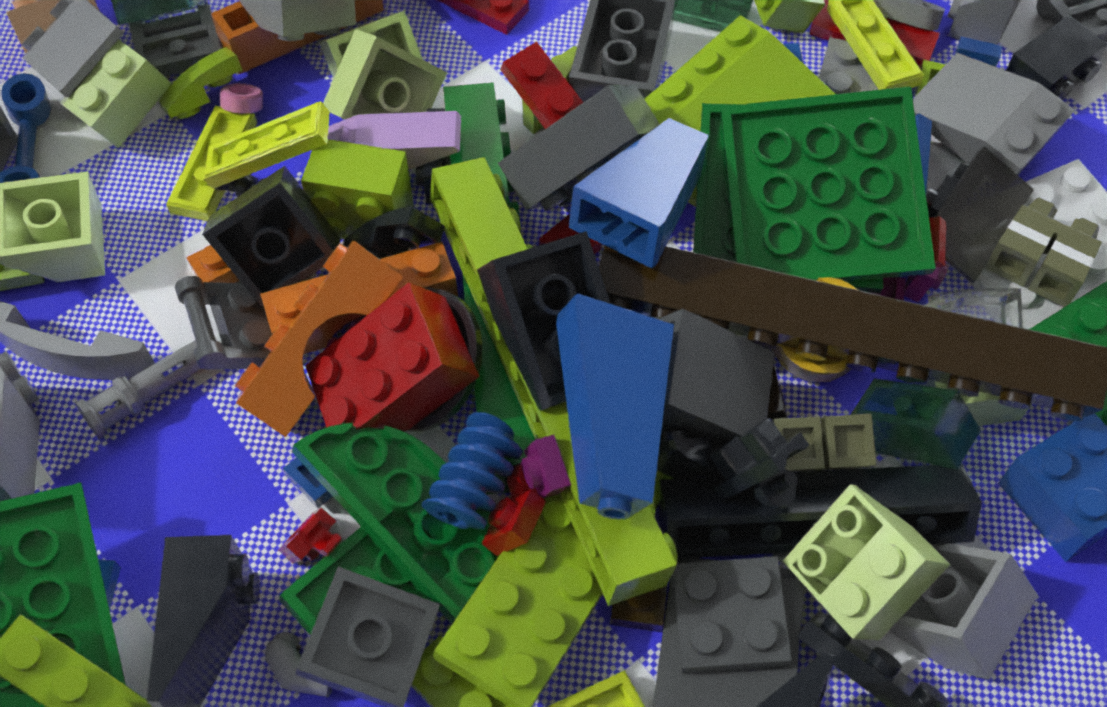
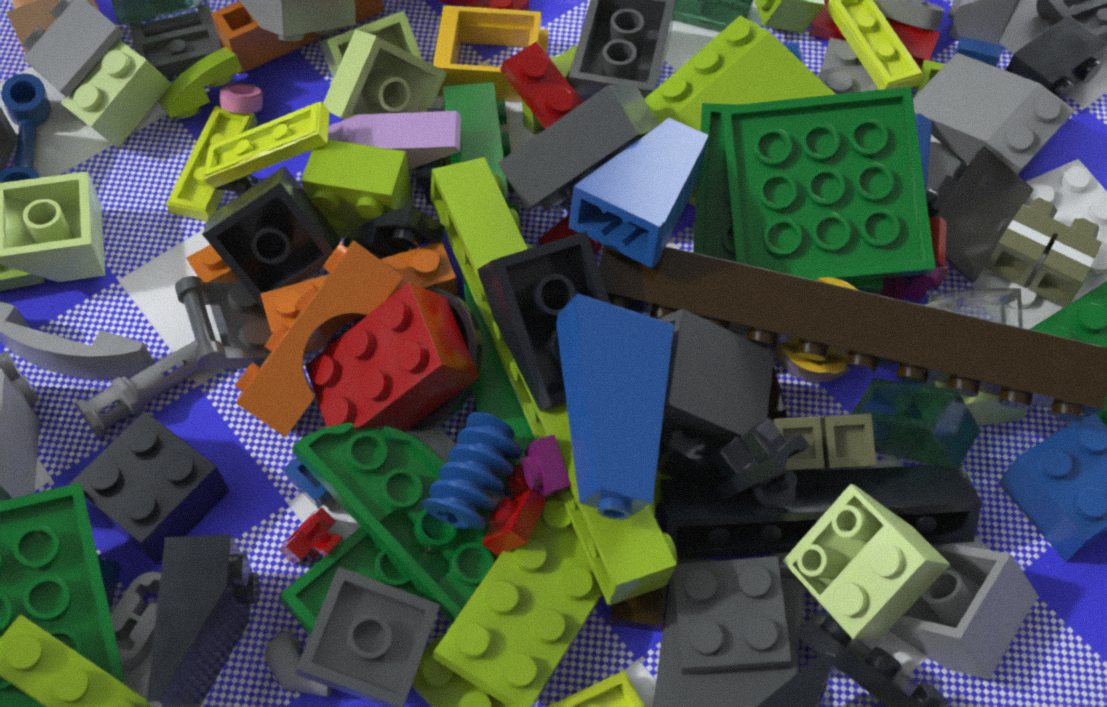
none -> black brick [69,411,230,565]
none -> light grey beam [111,571,161,671]
none -> yellow window [433,5,549,102]

